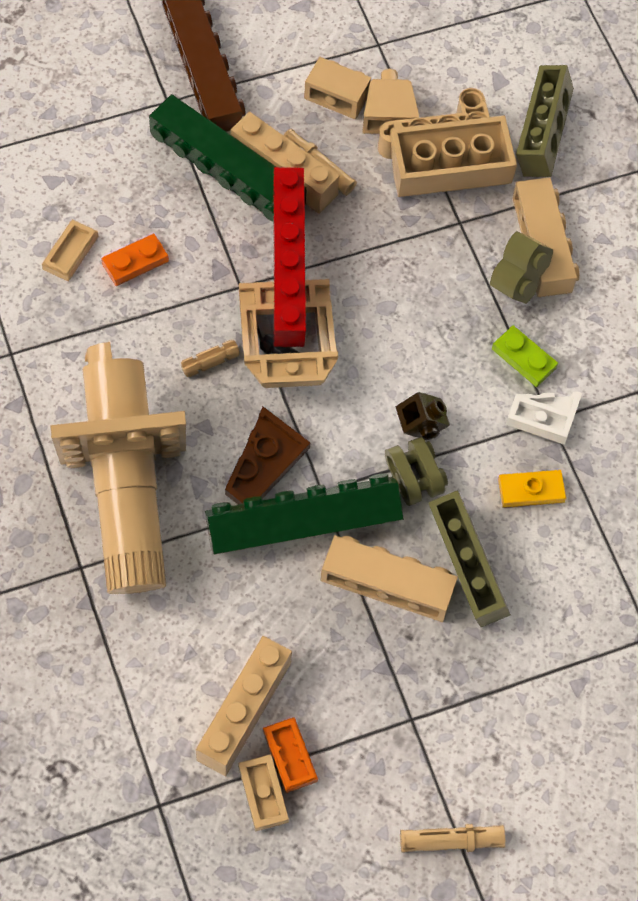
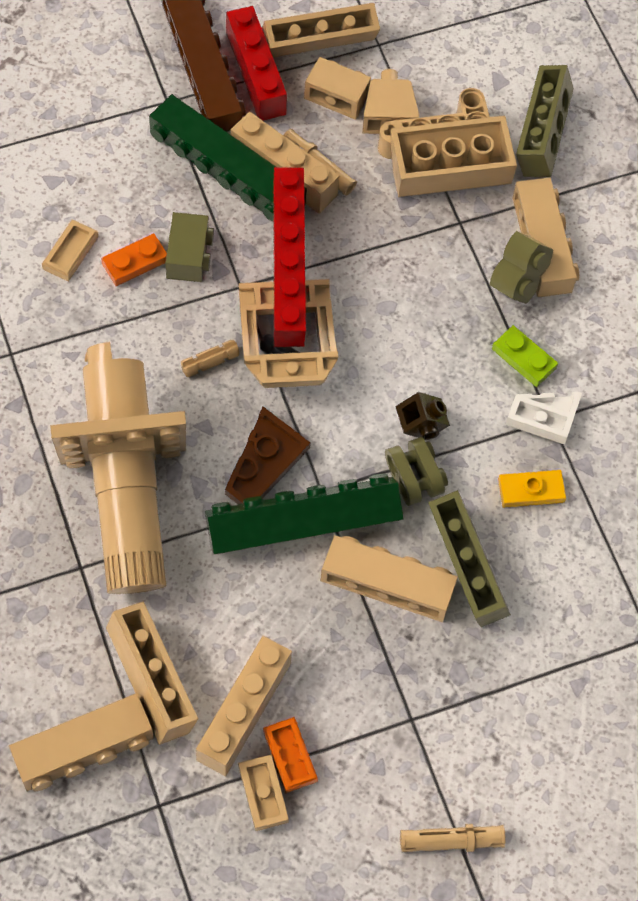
none -> tan brick [9,693,154,792]
none -> tan brick [106,601,198,745]
none -> olive brick [165,212,214,282]
none -> red brick [226,6,287,121]
none -> tan brick [262,3,380,57]

